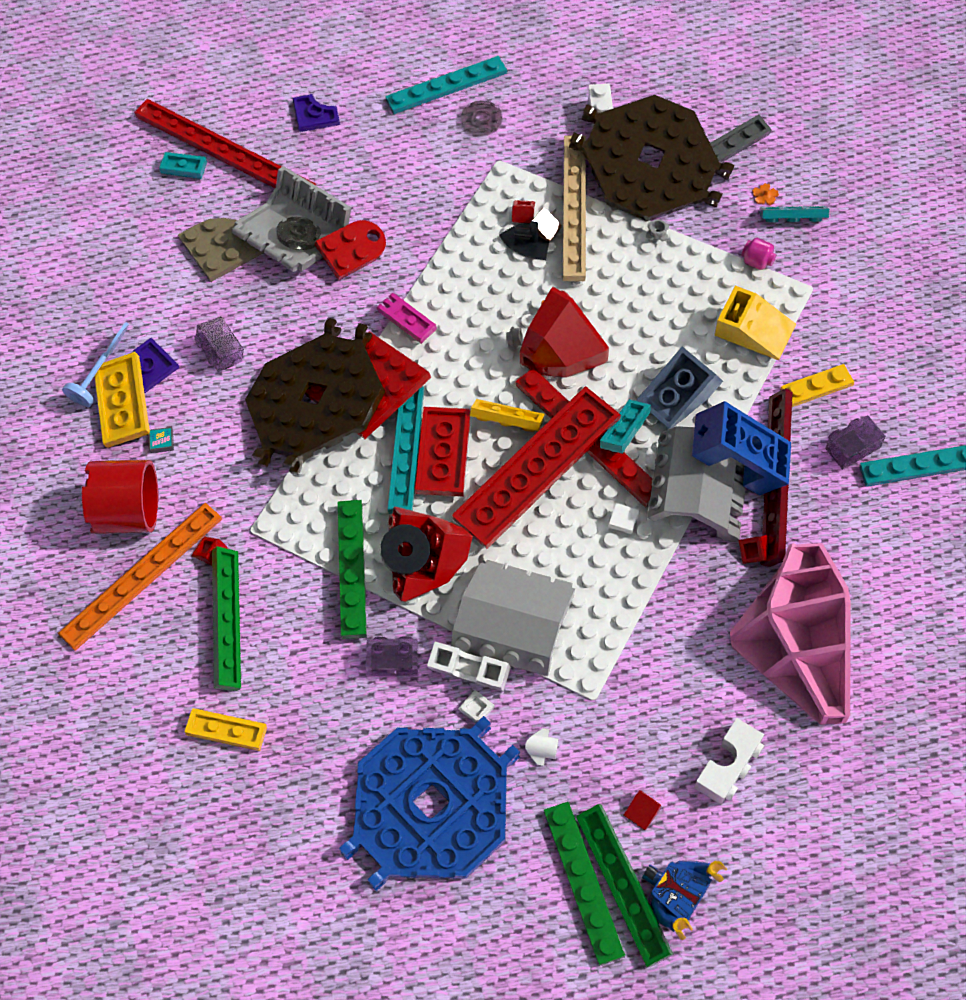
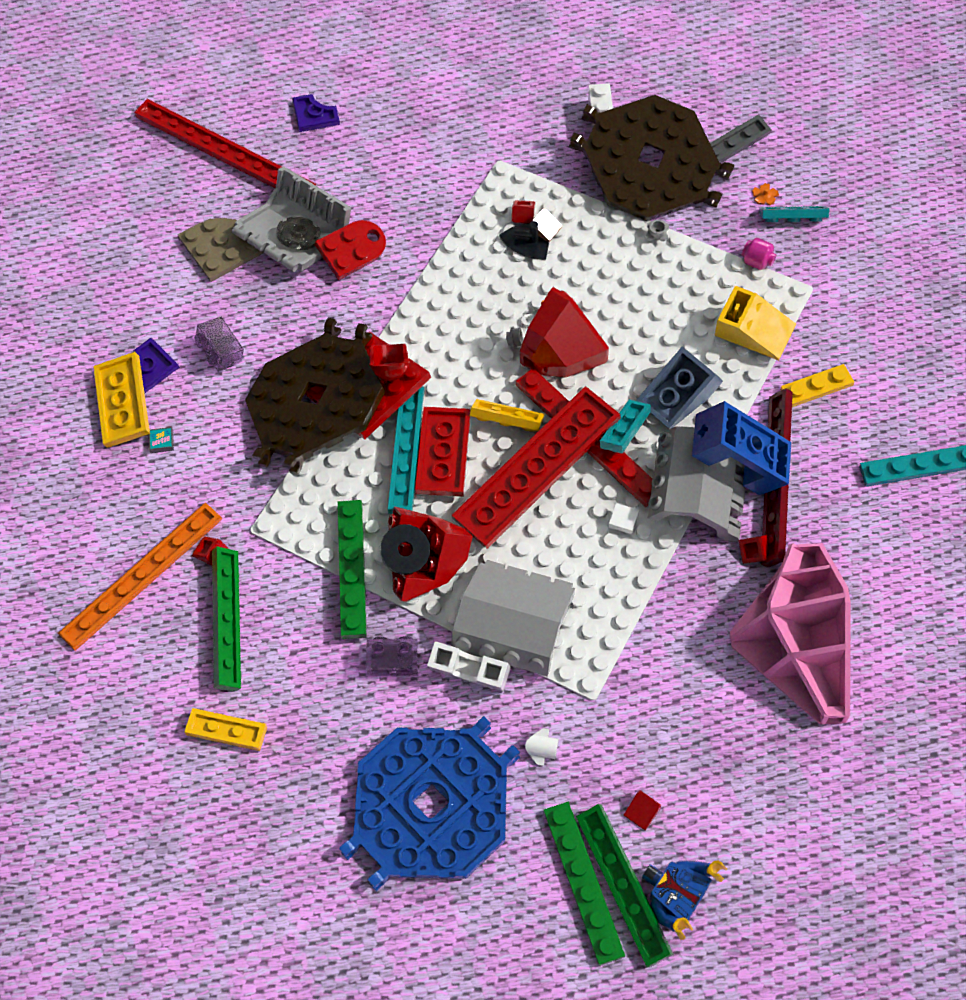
light blue piece [62,322,129,407] -> none
red brick [82,460,159,534] -> none
teal plate [159,152,207,179] -> none
dark pink hinge [376,293,437,344] -> none
teal plate [385,55,507,114] -> none
white tile [458,690,495,724] -> none
clear smoke tile [461,100,502,136] -> none
tan plate [563,135,586,281] -> none
white arch [694,718,765,805] -> none
clear purple brick [825,415,886,470] -> none
none -> red helmet [369,343,410,381]

